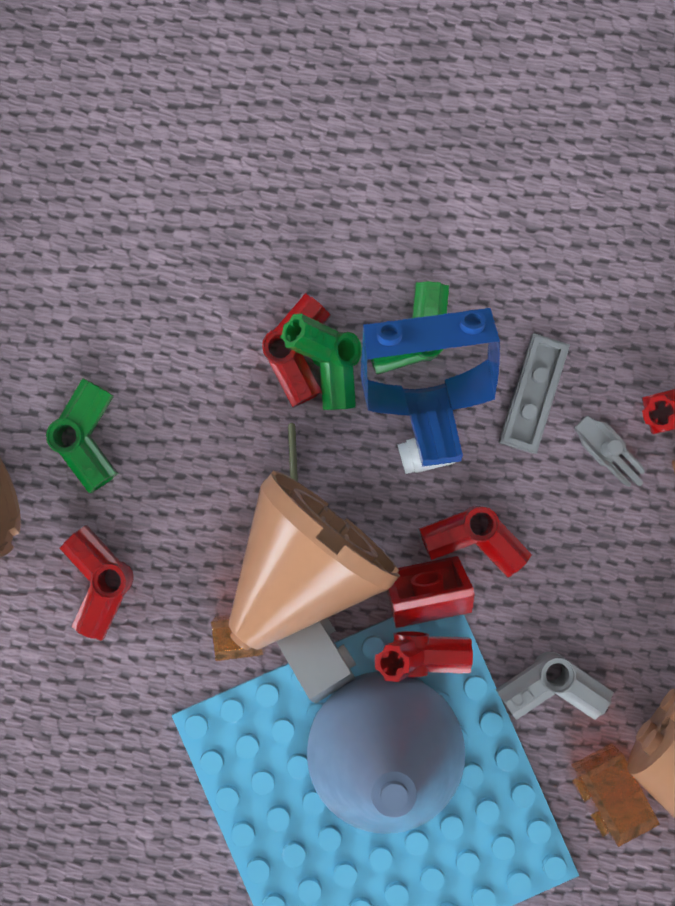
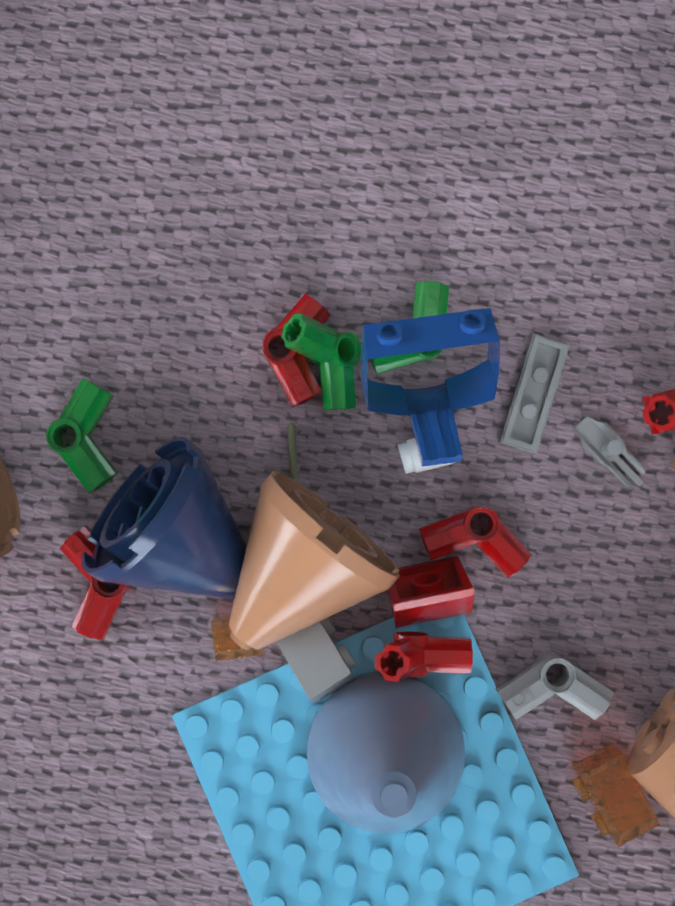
none -> dark blue cone [81,437,247,599]

